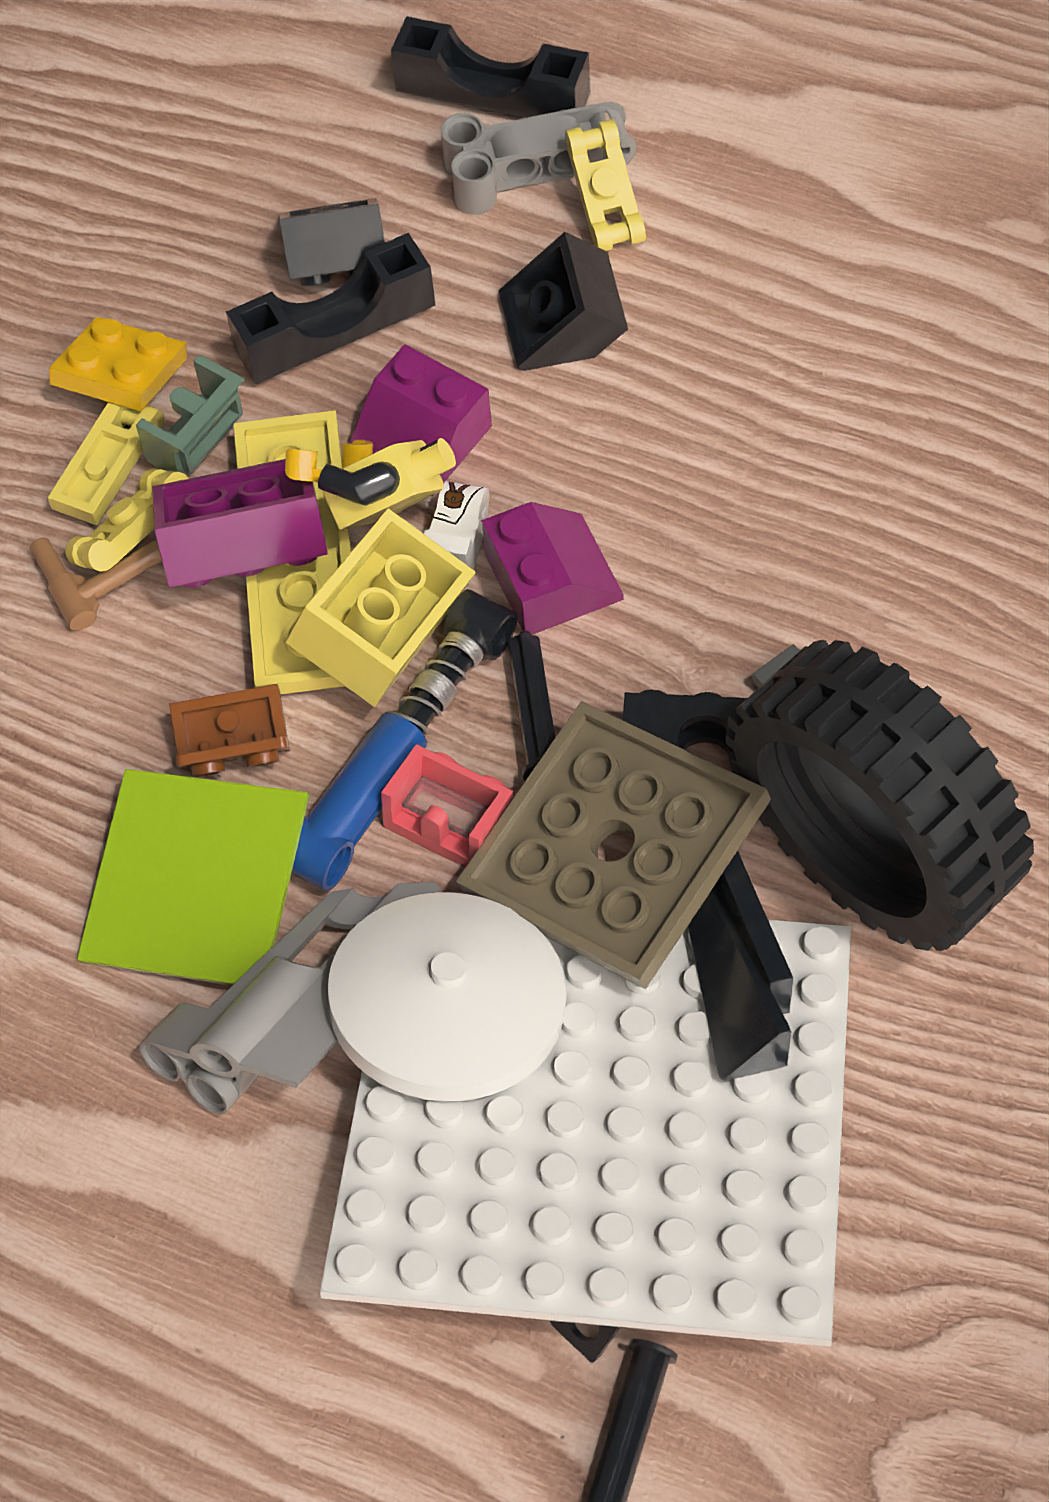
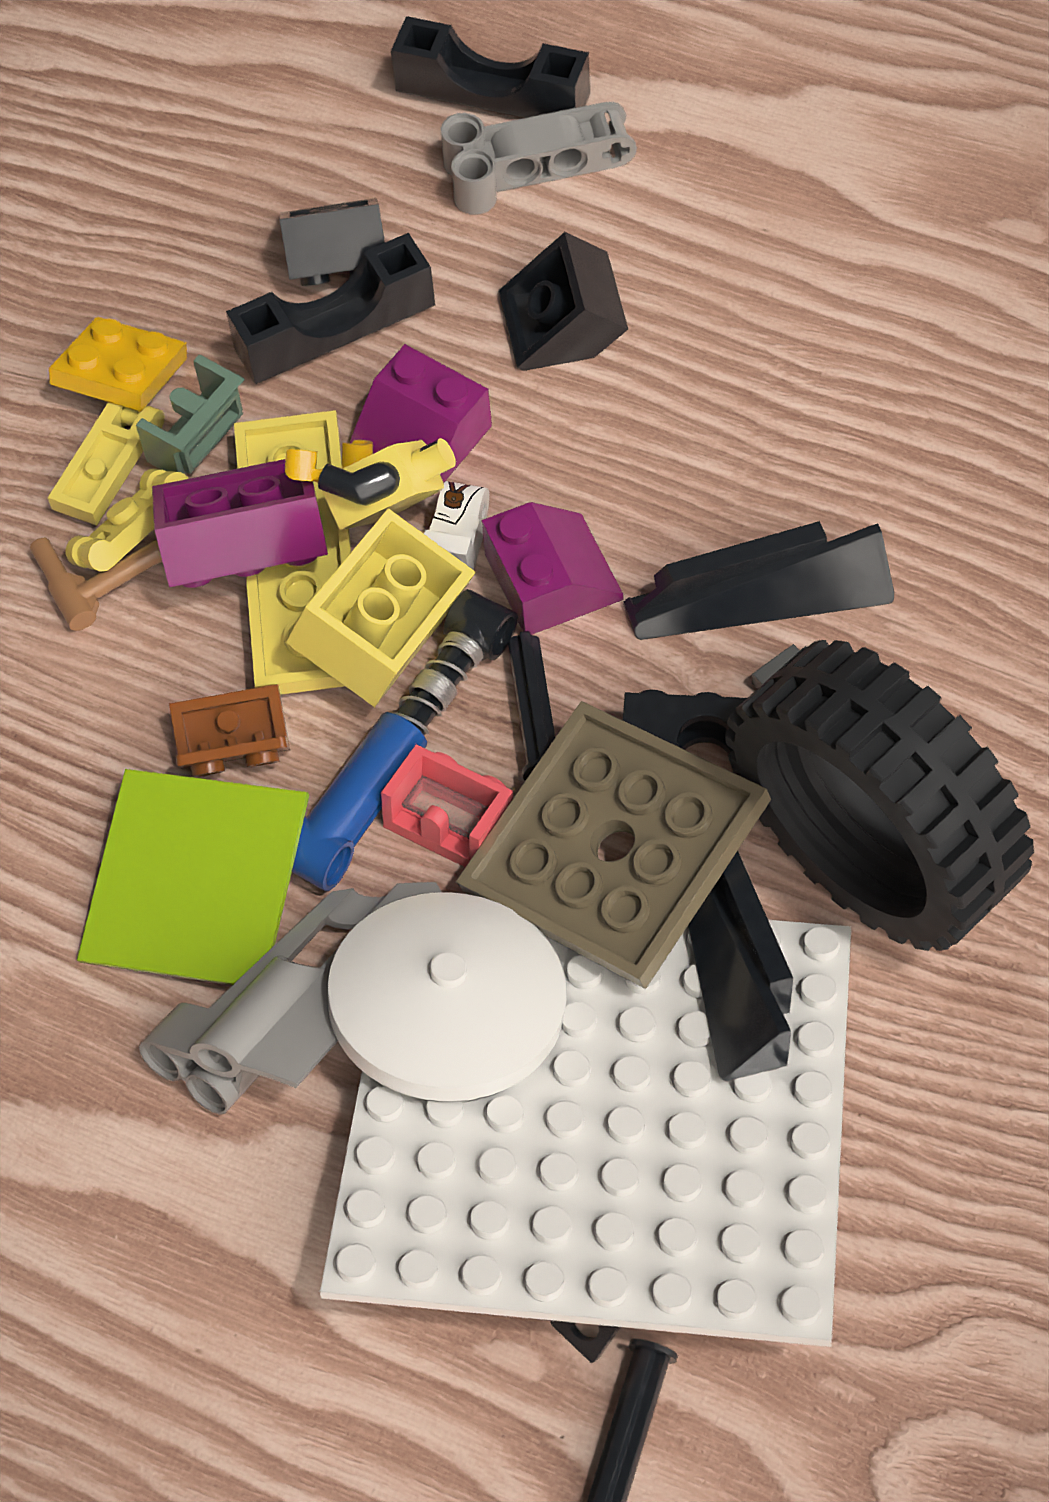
light yellow plate [565,119,646,251] -> none
none -> black wedge [623,521,895,640]

